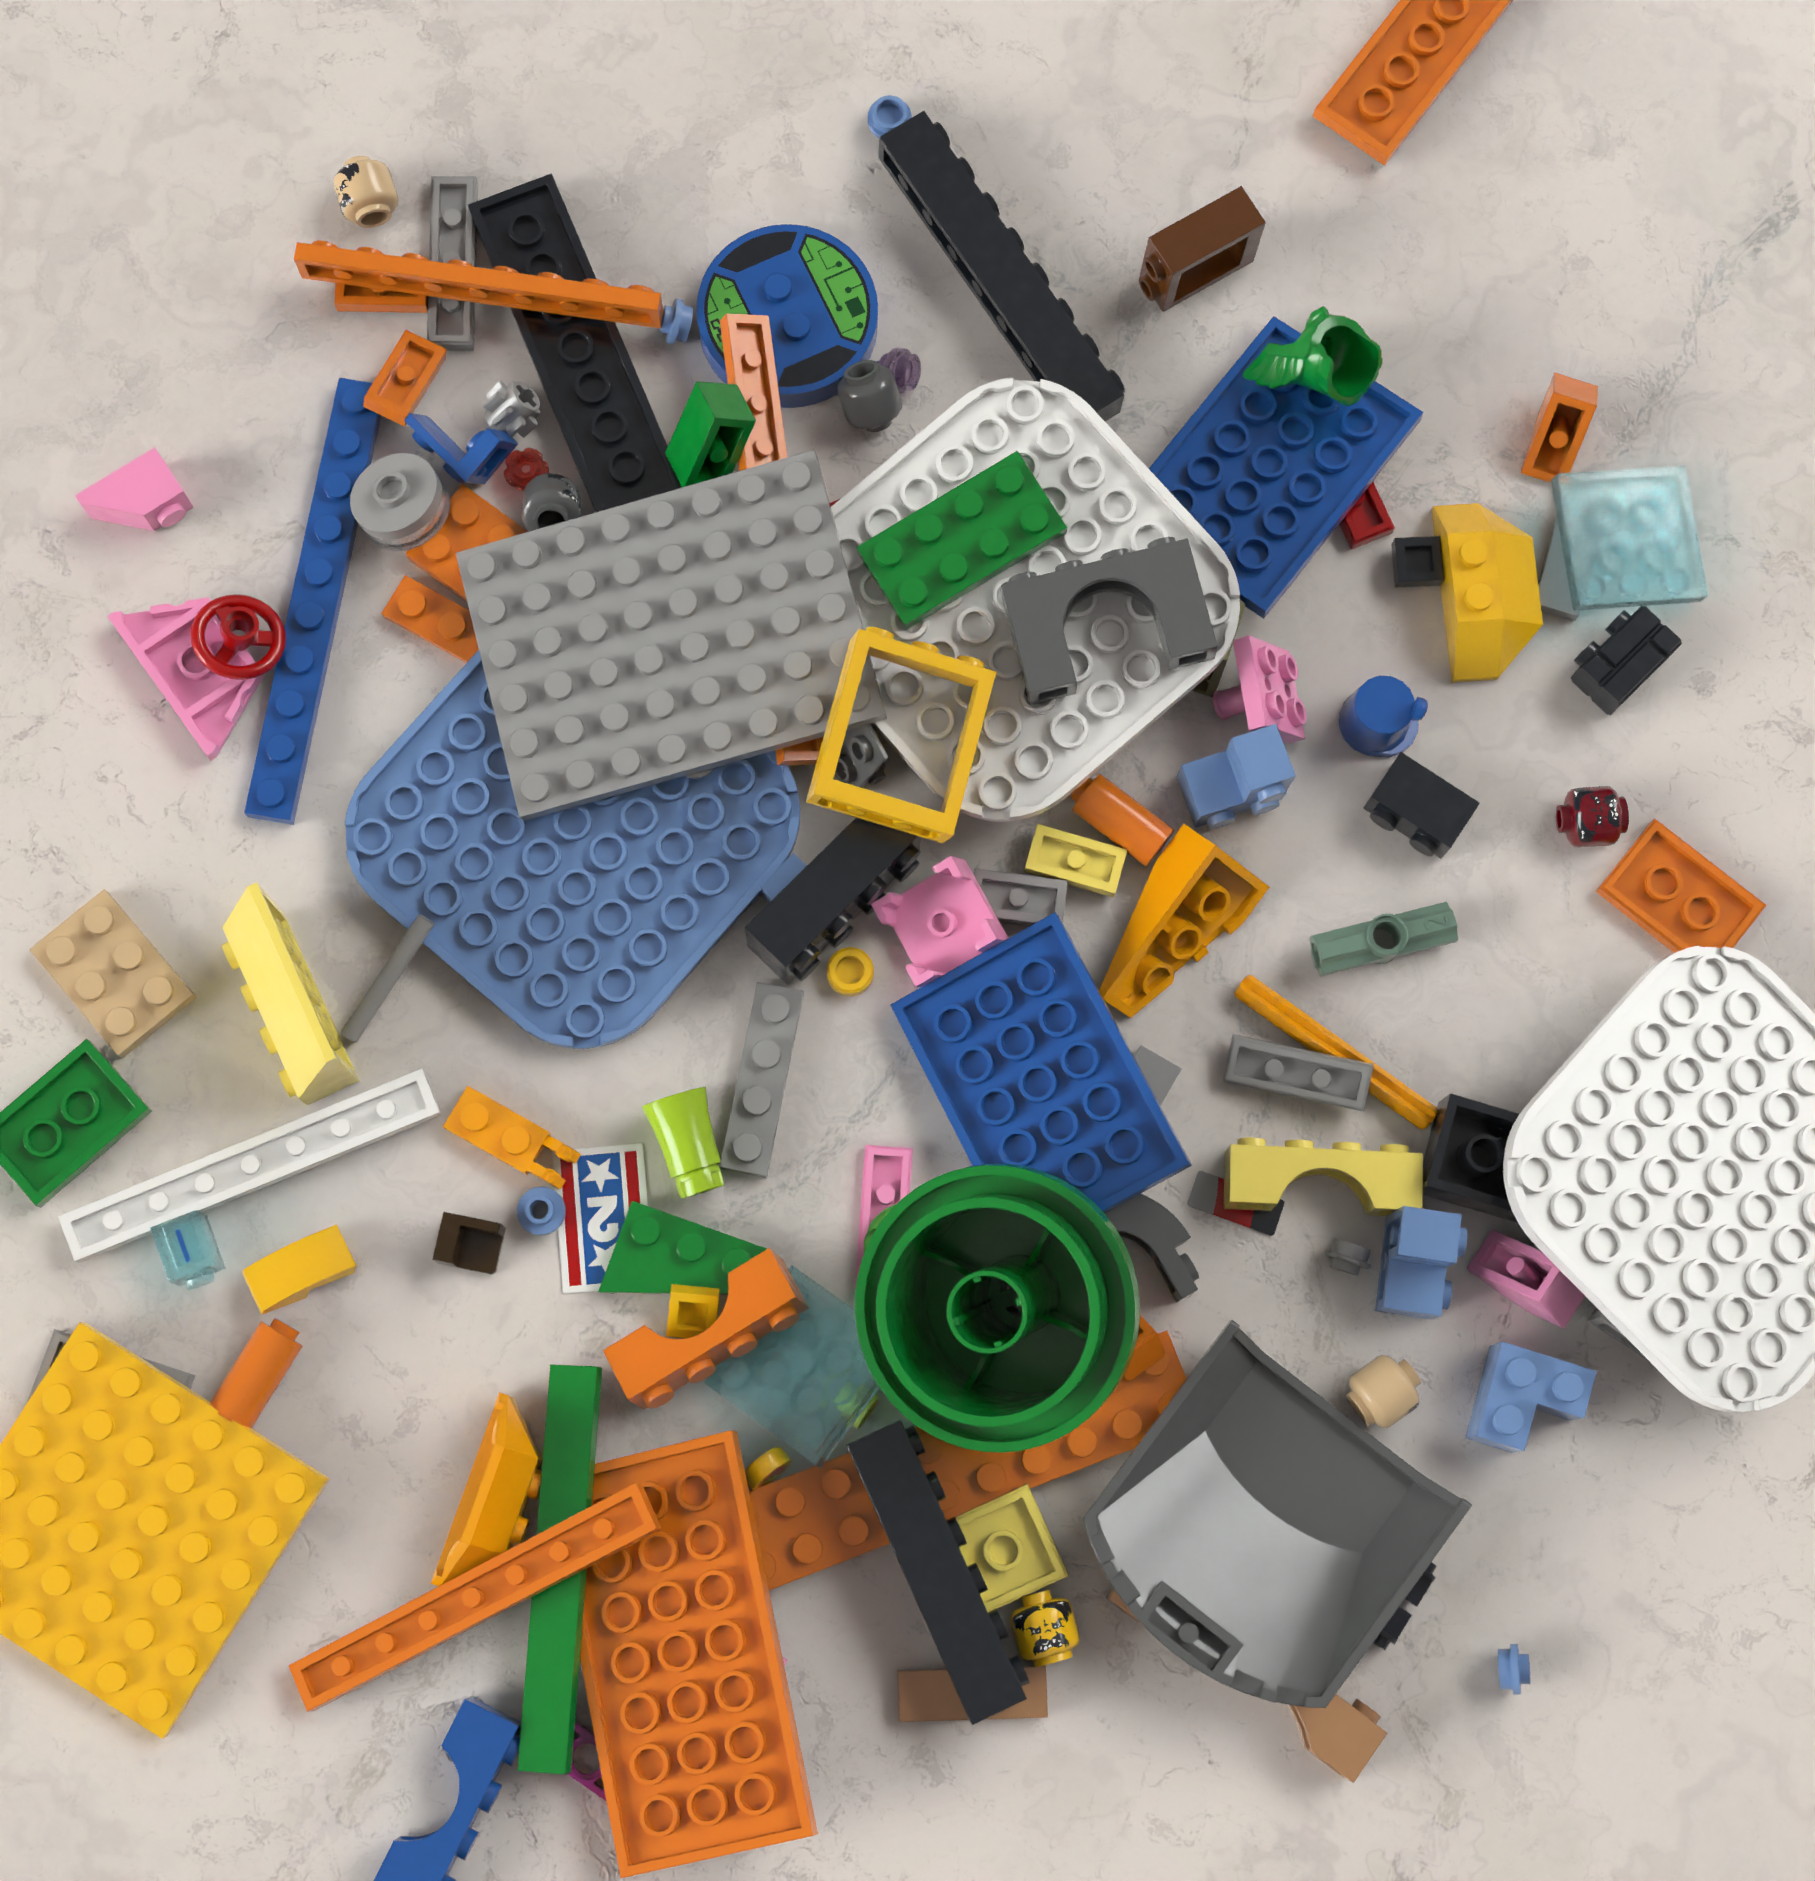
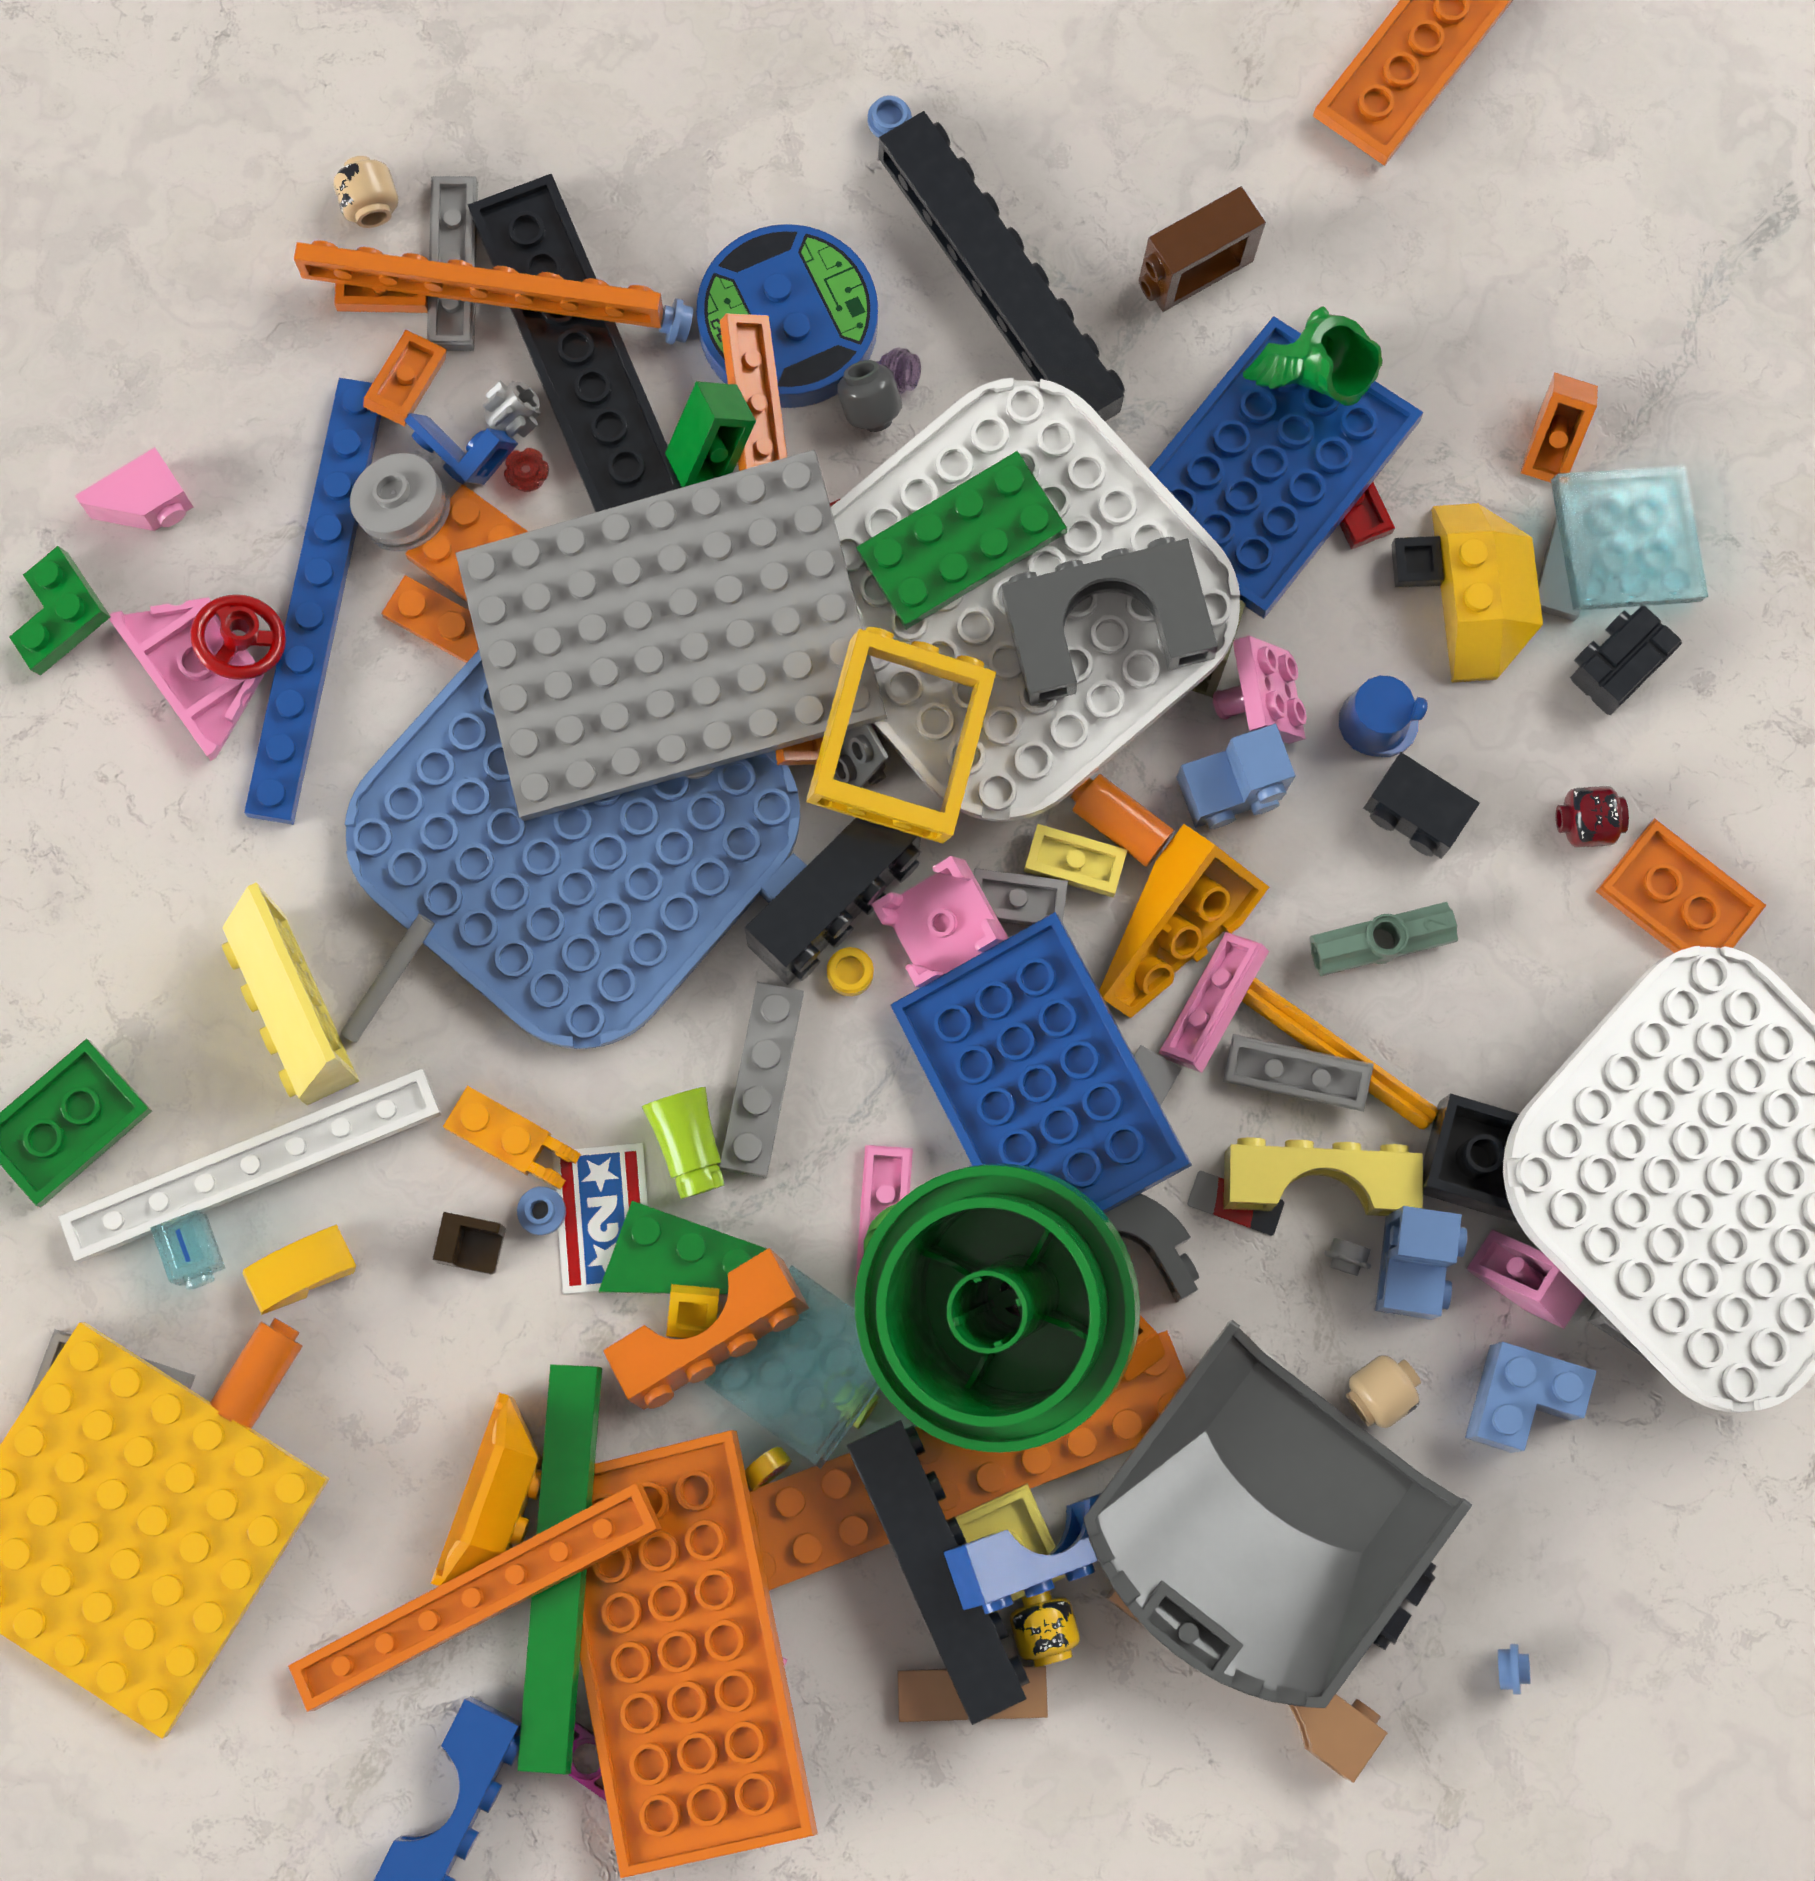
tan plate [29,889,197,1059] -> none
dark grey head [521,473,581,531] -> none
none -> green plate [9,546,111,676]
none -> arch [943,1493,1101,1614]
none -> bright pink tile [1159,932,1269,1073]

